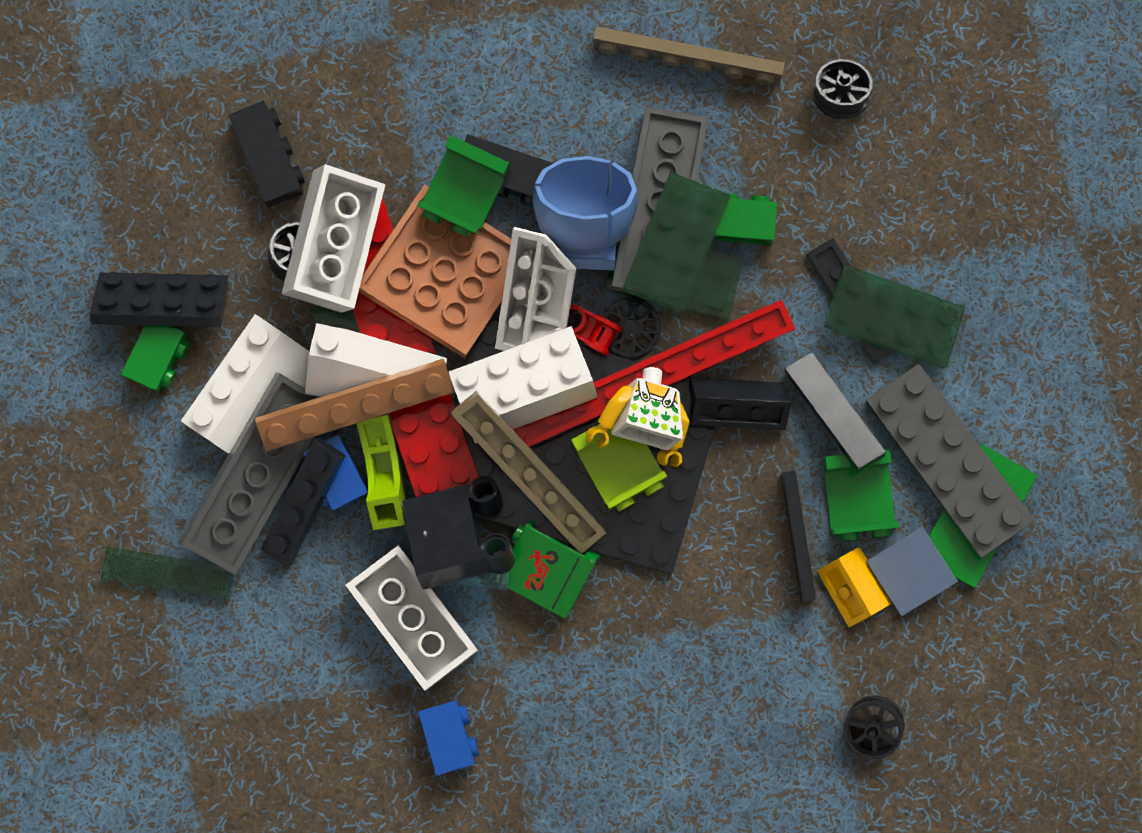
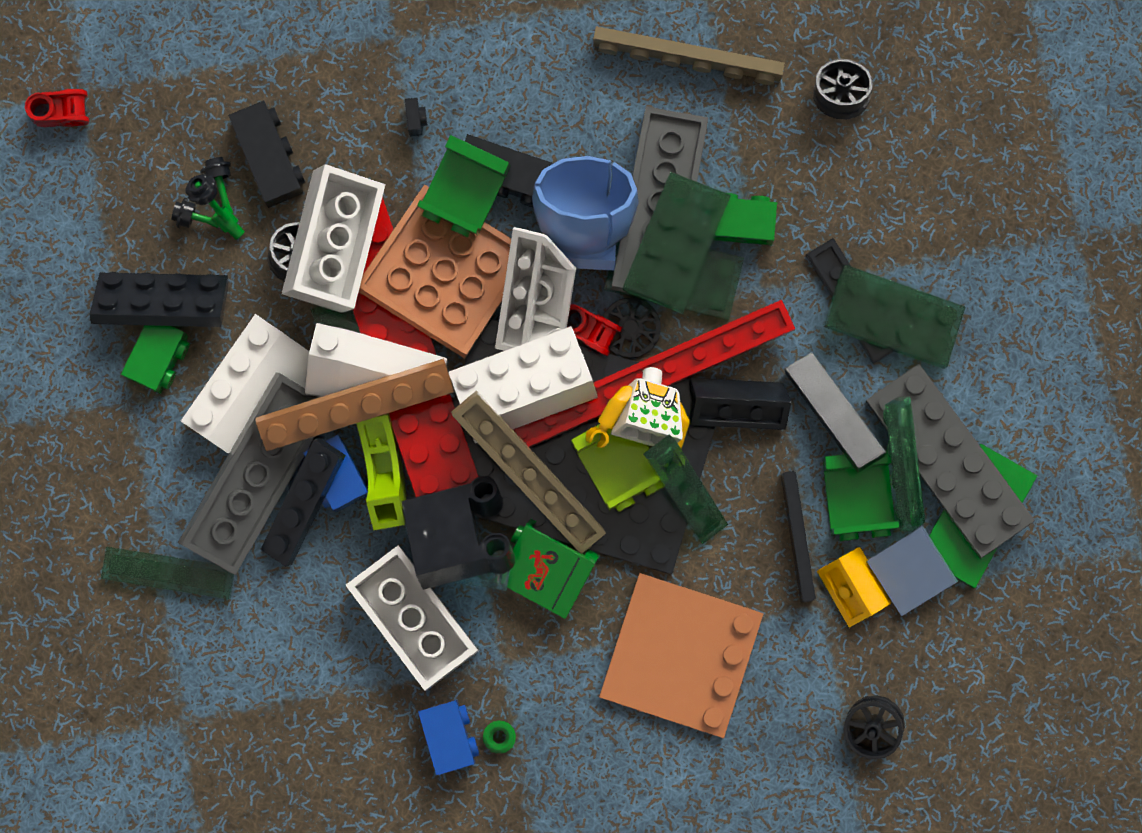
none -> red piece [25,89,89,127]
none -> black plant [171,157,245,240]
none -> black plate [405,97,428,137]
none -> green plate [483,720,516,753]
none -> nougat plate [599,573,764,738]
none -> clear green plate [643,434,728,544]
none -> clear green plate [883,396,925,531]

